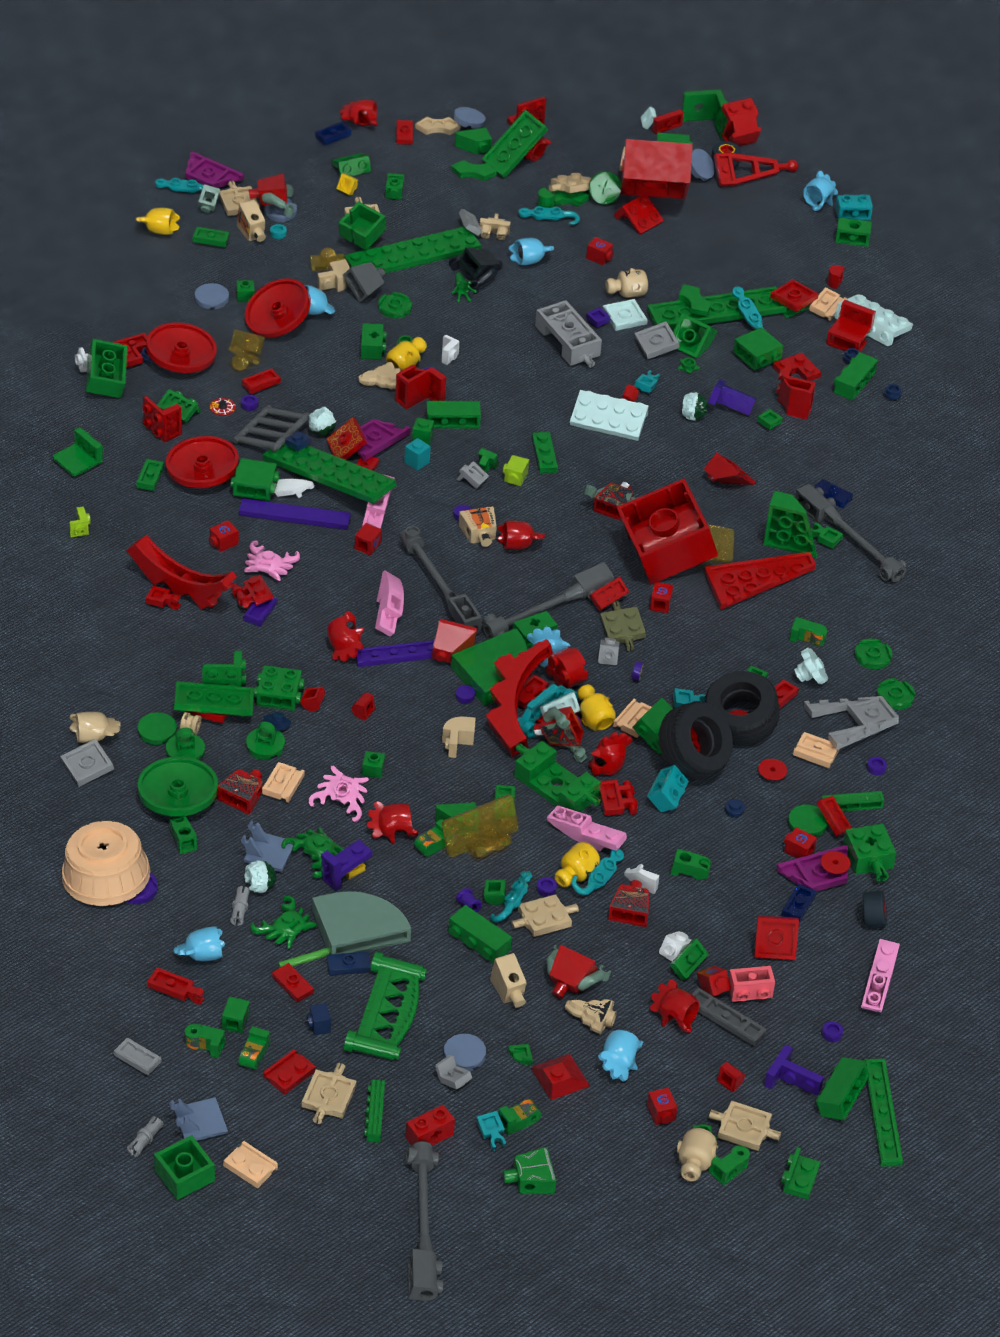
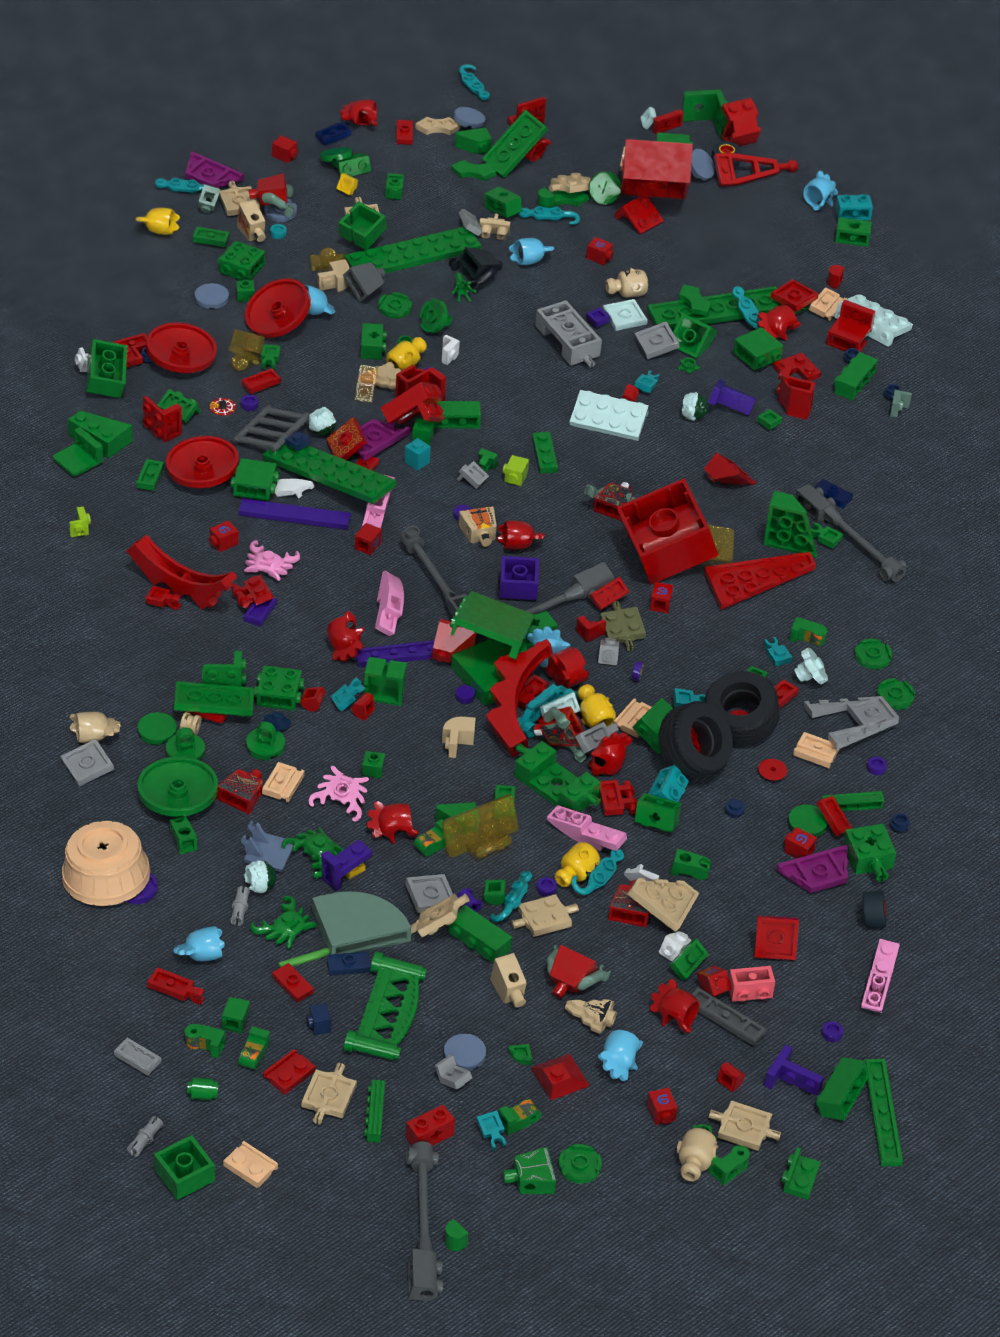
sand blue plate [169,1097,228,1141] -> none
clear blue plate [781,883,817,923] -> none
red piece [820,851,851,874] -> none
none -> green wedge [68,410,133,459]
none -> green brick [187,1077,218,1100]
none -> green brick [218,241,265,281]
none -> green plate [261,344,281,370]
none -> red brick [272,135,298,163]
none -> green tile [320,147,353,162]
none -> teal plate [331,677,365,711]
none -> clear yellow slope [355,364,378,402]
none -> green piece [364,657,407,706]
none -> red brick [380,382,445,425]
none -> light grey plate [405,874,453,913]
none -> tan plate [410,893,470,937]
none -> green tile [419,298,454,334]
none -> green brick [445,1219,468,1251]
none -> green panel [449,591,535,659]
none -> teal piece [459,64,490,100]
none -> green brick [484,186,522,218]
none -> dark purple brick [499,556,539,600]
none -> green tile [558,1144,602,1184]
none -> light grey hinge [575,722,619,754]
none -> red panel [576,616,606,643]
none -> tan plate [627,878,699,932]
none -> green brick [635,793,682,832]
none -> red piece [757,305,801,341]
none -> teal plate [763,637,792,667]
none -> sand green bracket [890,390,912,418]
none -> dark blue plate [890,813,910,832]

